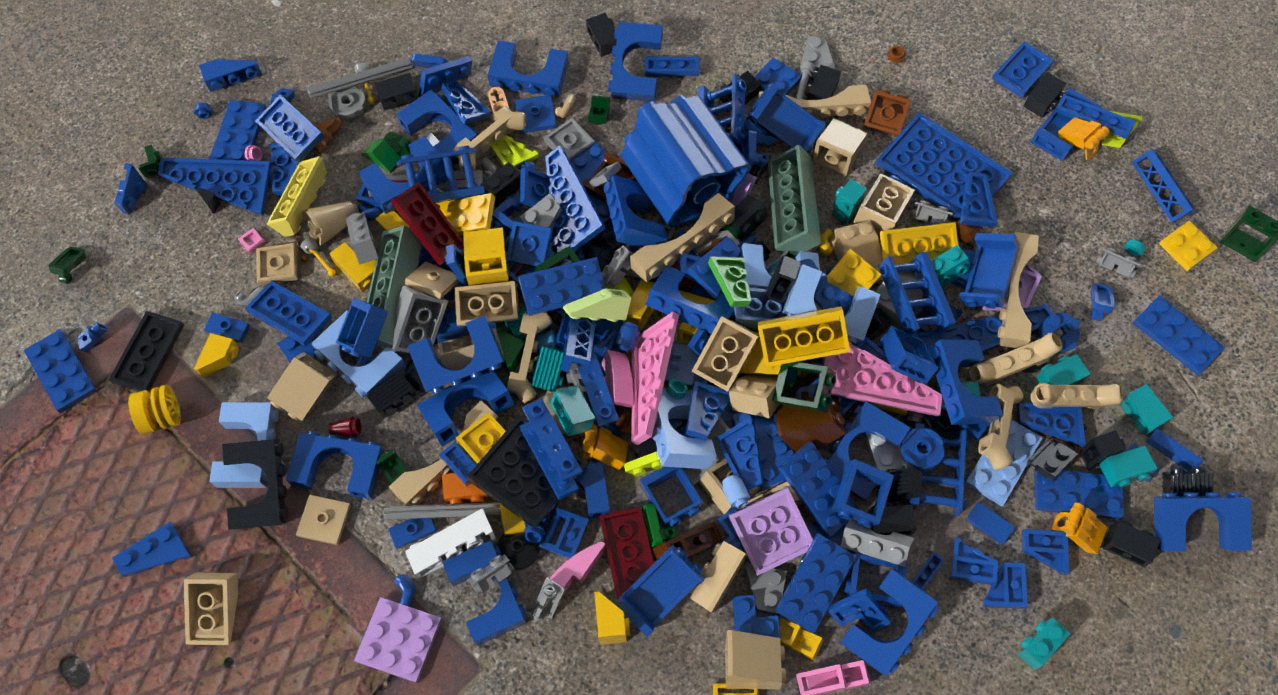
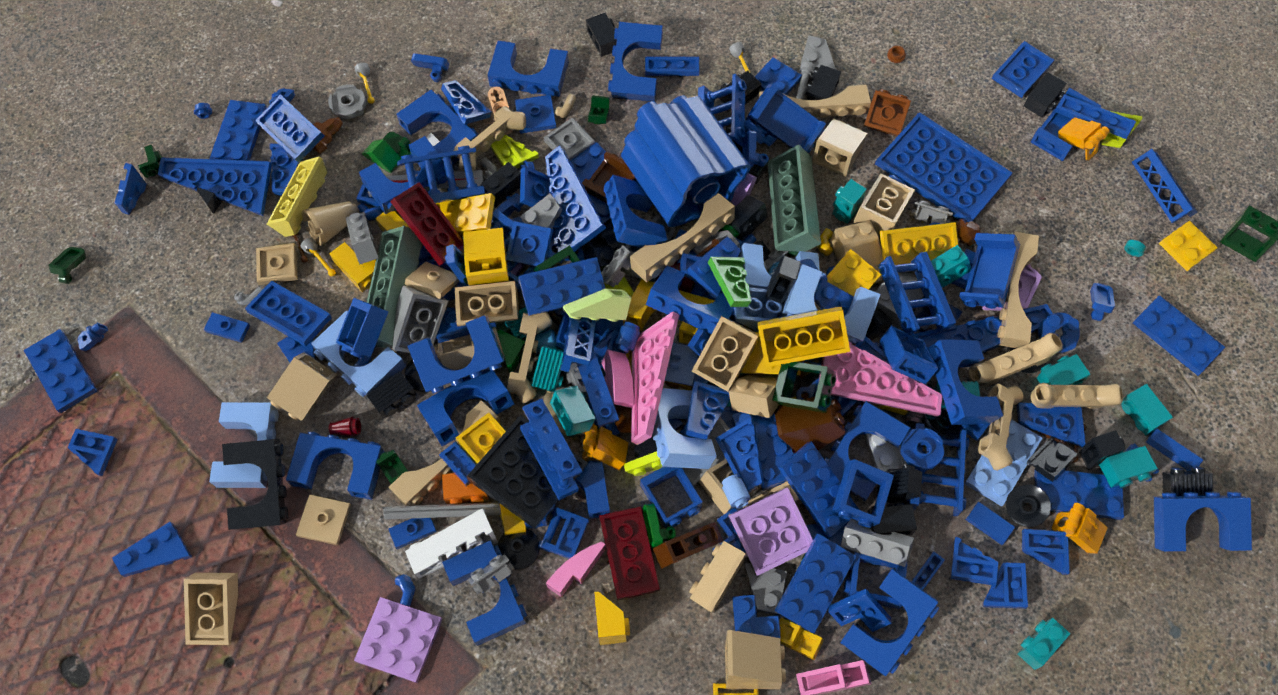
black plate [108,311,184,392] -> none
yellow wheel [128,384,181,435] -> none
yellow slope [194,333,239,377] -> none
blue slope [199,59,263,92] -> none
bright pink tile [238,228,266,254] -> none
bright pink plate [245,145,263,161] -> none
light grey axle [307,58,412,98] -> none
black brick [375,73,418,111] -> none
blue wing [418,56,473,97] -> none
blue plate [525,525,545,543] -> none
light grey hinge [533,577,565,621] -> none
light grey tile [589,162,622,188] -> none
blue panel [616,545,704,637] -> none
teal tile [666,379,688,400] -> none
blue wing [960,172,998,228] -> none
light grey hinge [1095,248,1141,278] -> none
black brick [1103,520,1160,567] -> none
none -> blue wing [68,429,118,476]
none -> light grey hinge [729,42,750,73]
none -> black dish [1006,485,1051,527]

